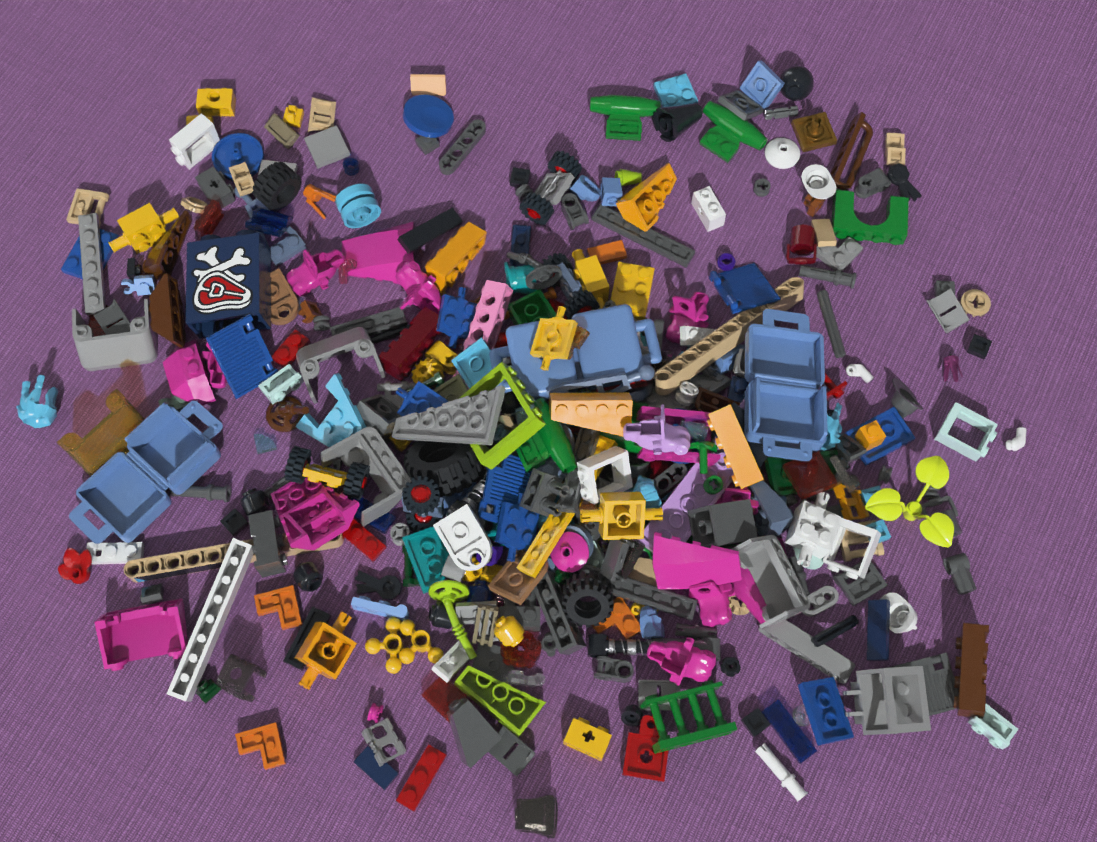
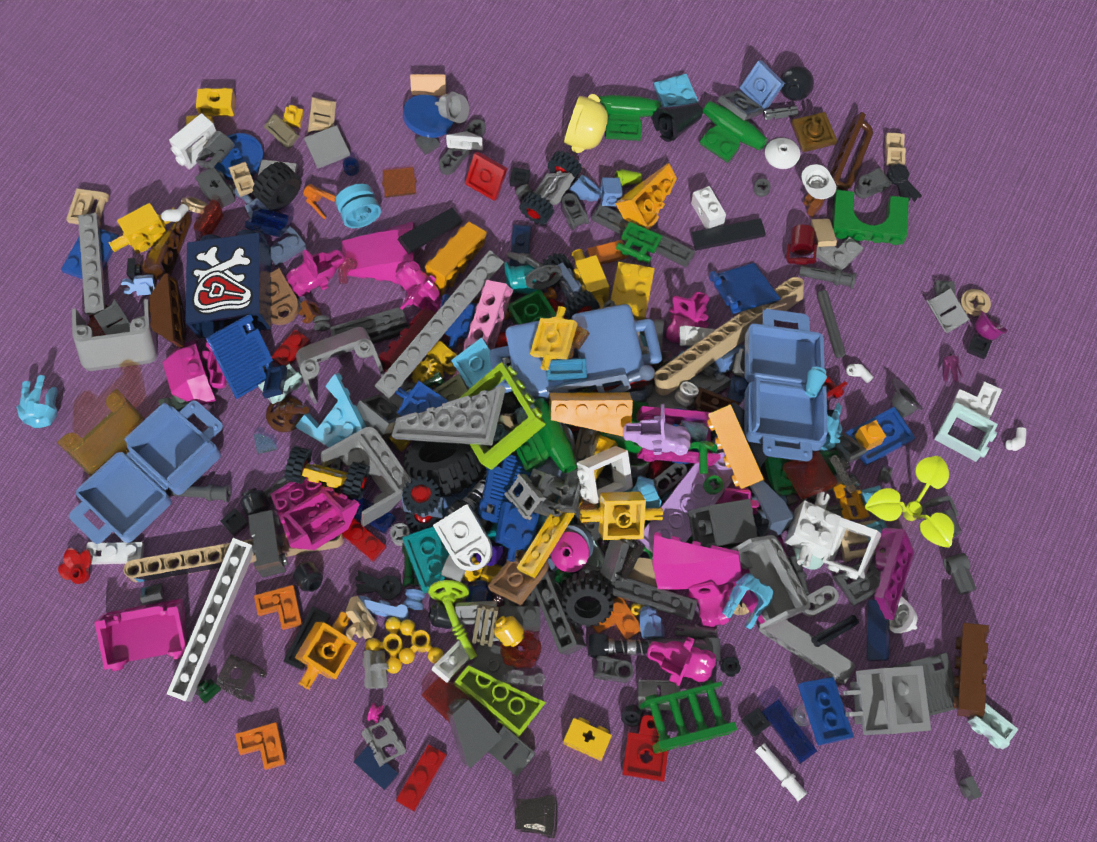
dark grey plate [538,632,557,657] -> none
dark purple plate [717,253,736,271] -> none
dark grey bush [921,485,940,500] -> none
none -> white arm [161,204,189,222]
none -> dark grey piece [196,131,235,168]
none -> dark blue tile [262,365,288,399]
none -> tan plate [345,596,378,640]
none -> light grey hips [362,650,389,689]
none -> light grey plate [375,250,504,398]
none -> clear orange piece [382,167,417,198]
none -> medium blue wheel [403,589,425,610]
none -> light grey piece [435,92,469,123]
none -> white slope [446,131,483,150]
none -> red tile [465,152,508,201]
none -> light grey piece [504,474,546,520]
none -> dark azure tile [547,358,587,381]
none -> light yellow piece [564,94,608,153]
none -> green plate [616,222,662,264]
none -> black tile [691,218,766,251]
none -> medium azure piece [722,573,773,629]
none -> medium azure cone [805,367,827,397]
none -> magenta plate [874,528,915,620]
none -> white plate [951,382,1002,419]
none -> dark grey plate [959,776,982,801]
none -> magenta helmet [974,310,1008,340]

